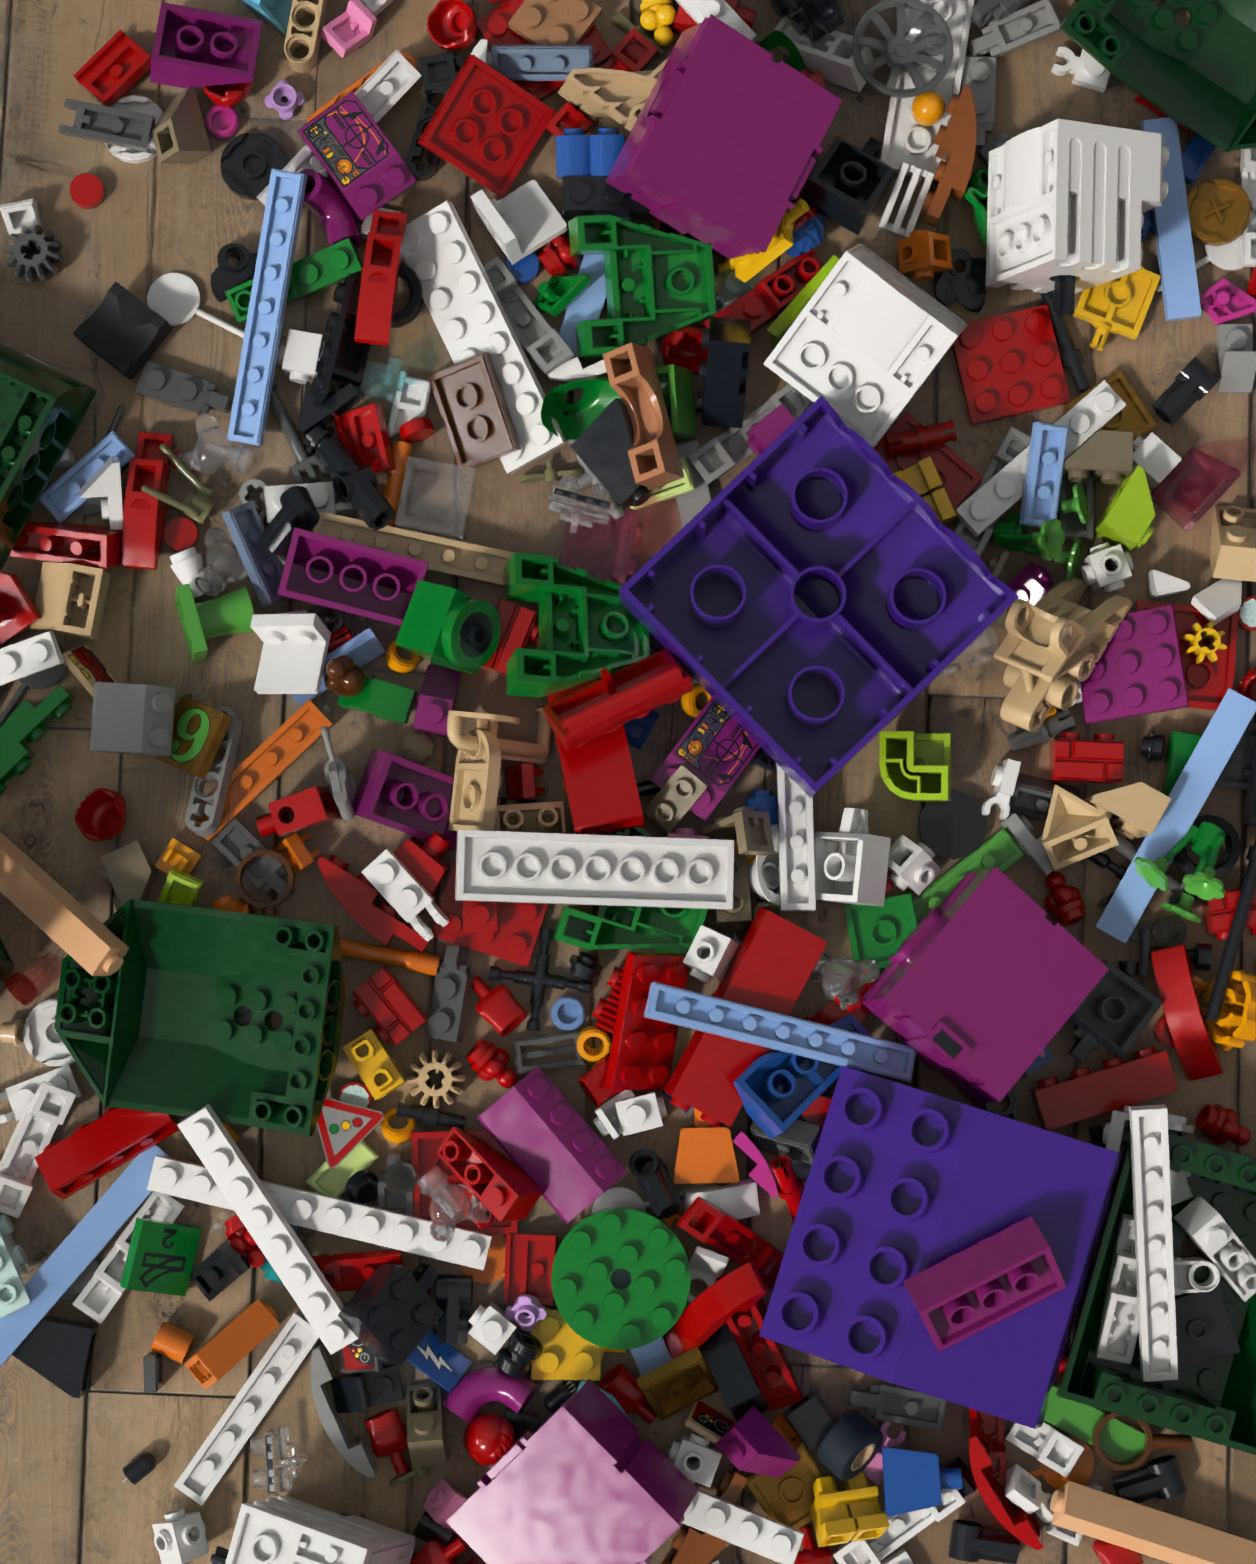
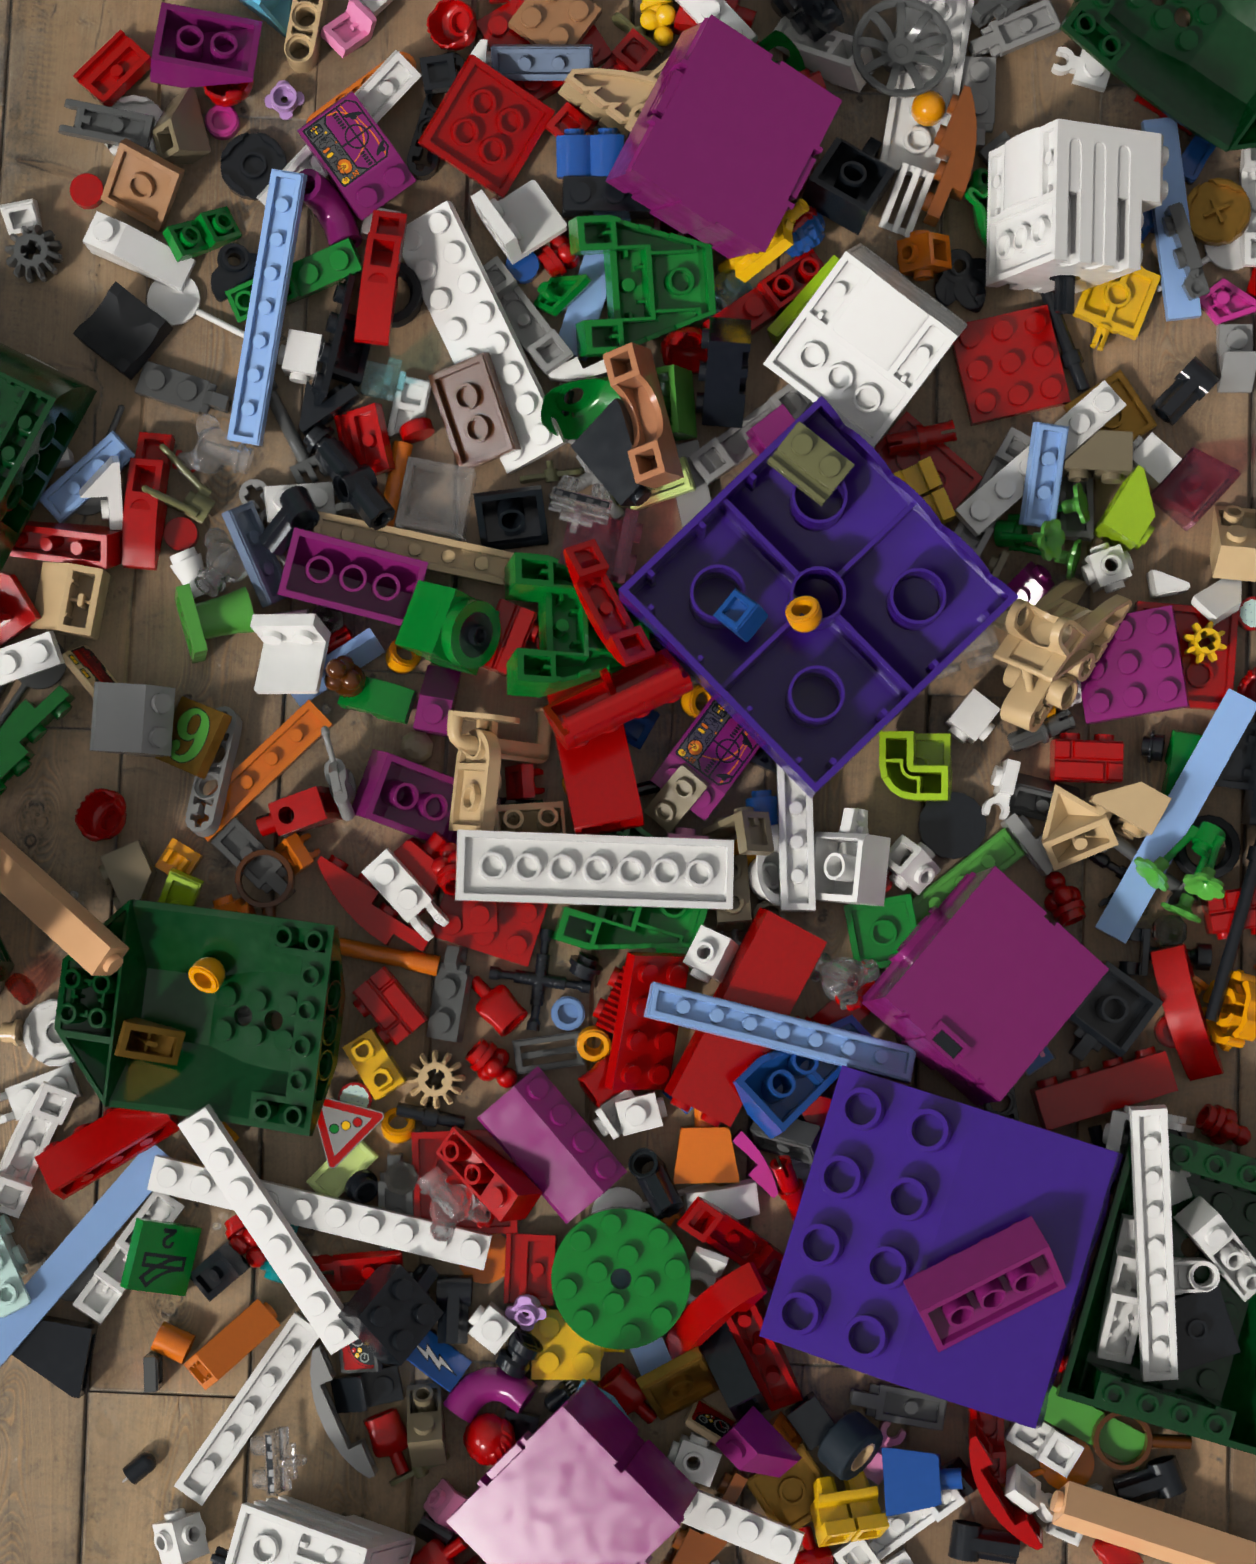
none -> white slope [83,211,196,292]
none -> medium nougat plate [100,138,185,231]
none -> pearl gold slope [114,1017,186,1066]
none -> green slope [162,206,242,262]
none -> light orange piece [188,957,225,993]
none -> red piece [431,842,457,895]
none -> black slope [473,485,549,550]
none -> red slope [563,538,656,667]
none -> blue slope [713,588,768,642]
none -> olive plate [767,421,854,507]
none -> light orange piece [785,596,822,633]
none -> white brick [945,688,1001,744]
none -> dark grey hinge [1162,202,1210,301]

